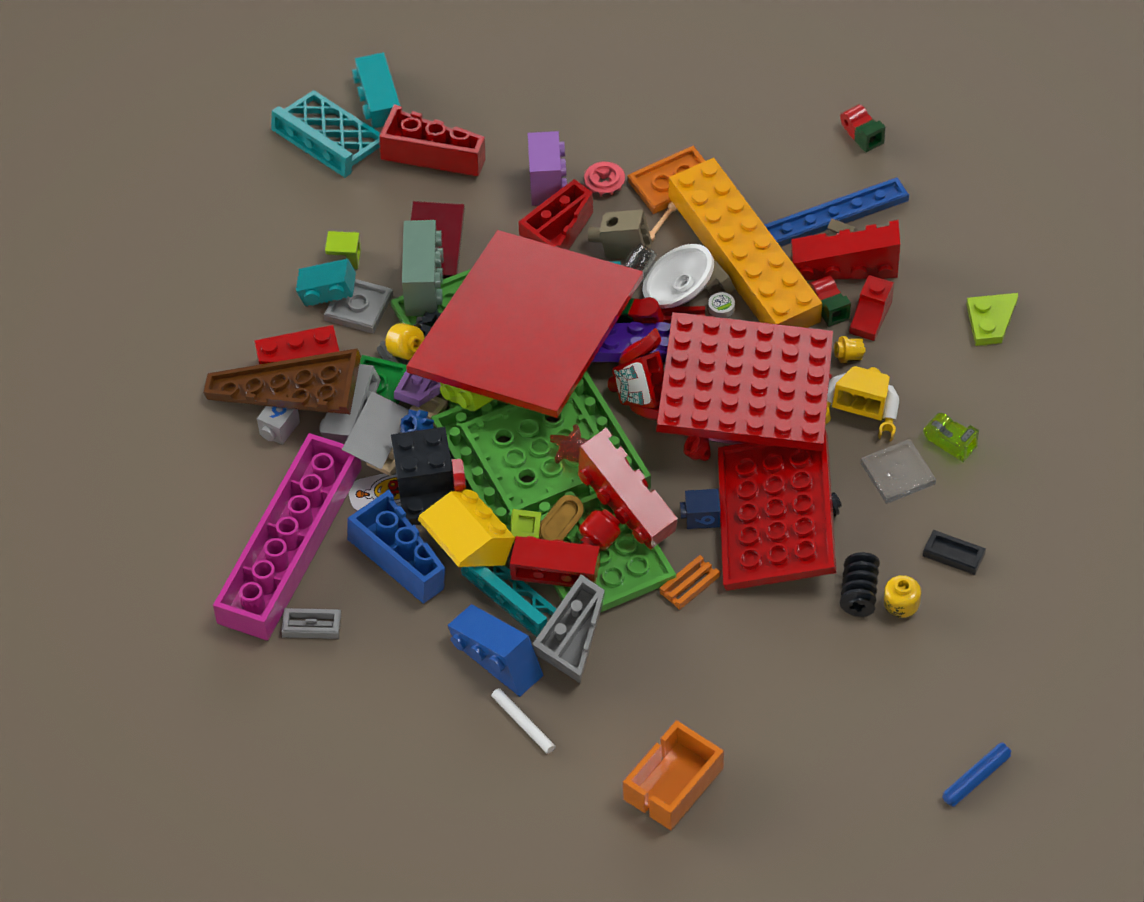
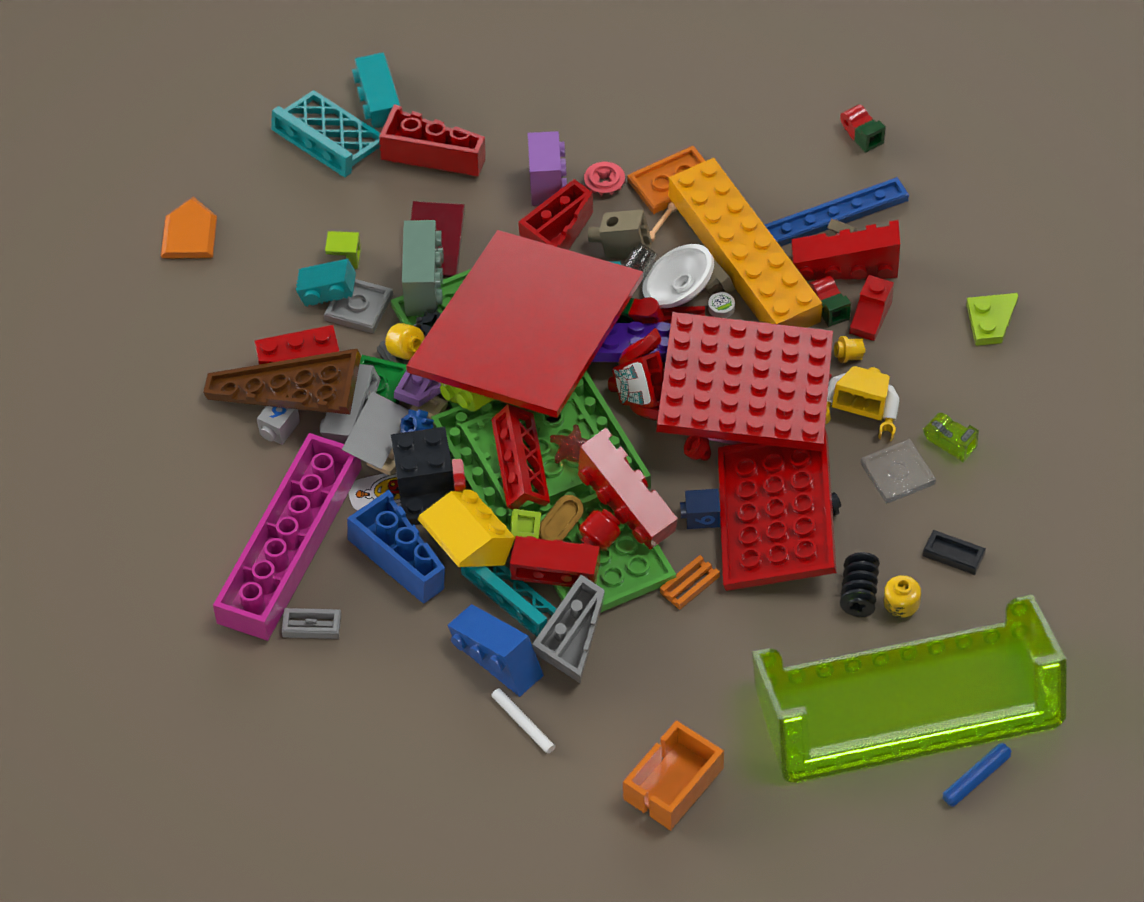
none -> orange tile [161,197,217,258]
none -> red fence [491,404,550,510]
none -> clear neon green windscreen [752,594,1067,783]

